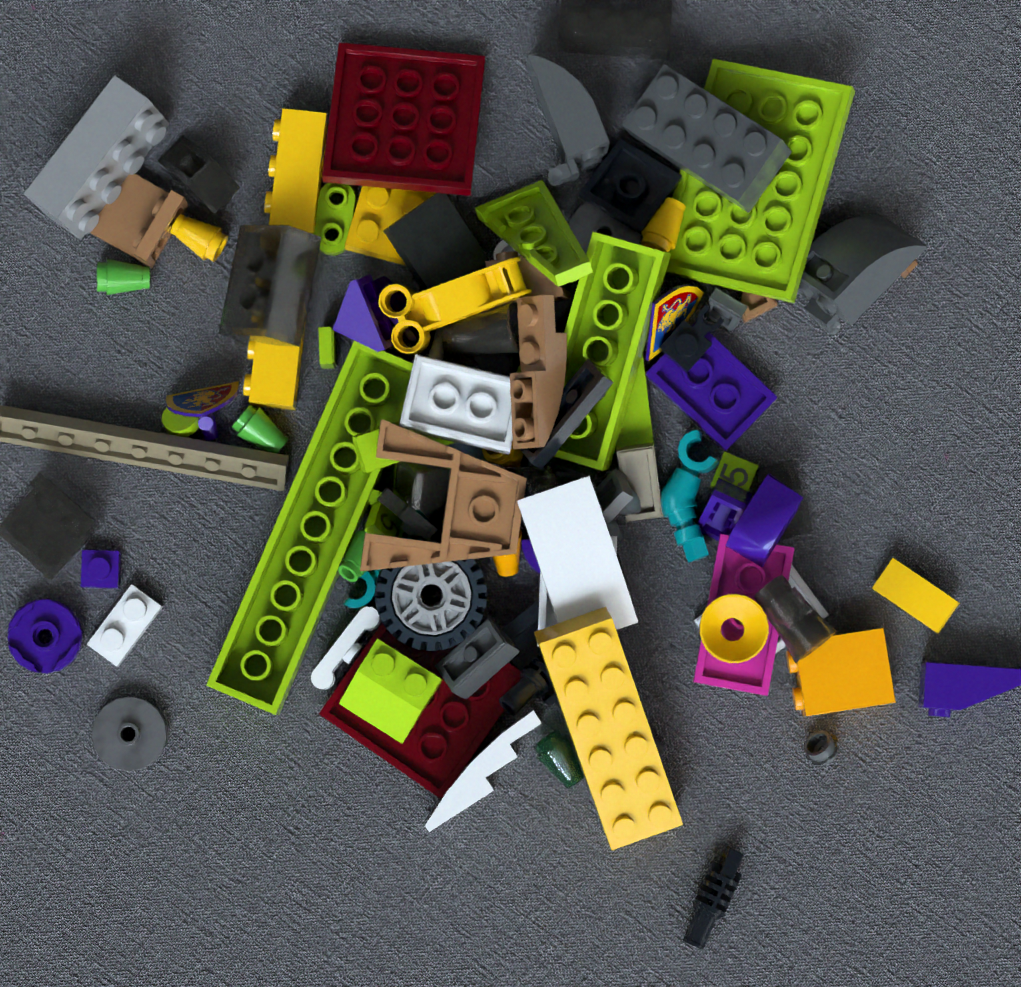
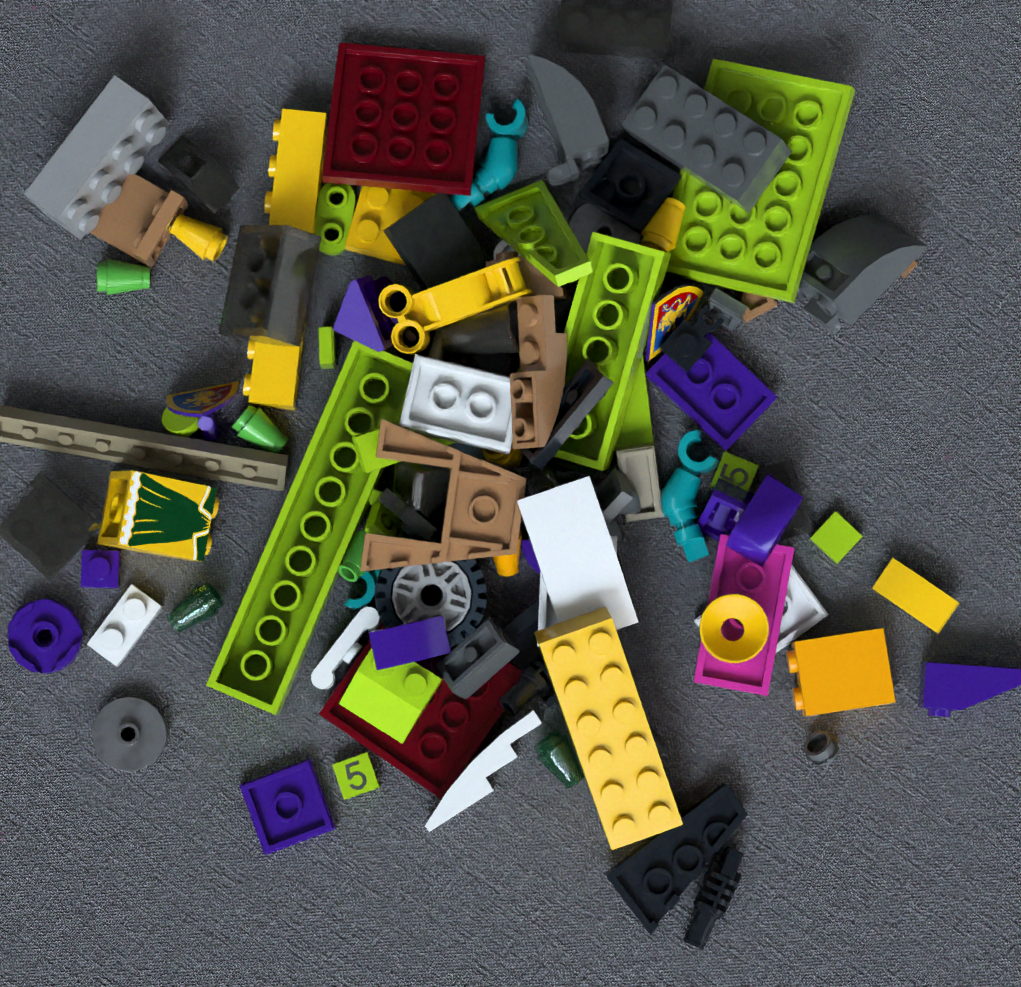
clear smoke plant [753,574,837,664] -> none
none -> slope [97,470,219,562]
none -> clear green cone [167,581,224,633]
none -> dark purple tile [239,758,336,855]
none -> lime tile [332,752,380,800]
none -> dark purple slope [368,615,451,670]
none -> teal piece [447,98,529,211]
none -> black wing [604,783,748,935]
none -> lime tile [809,511,863,564]

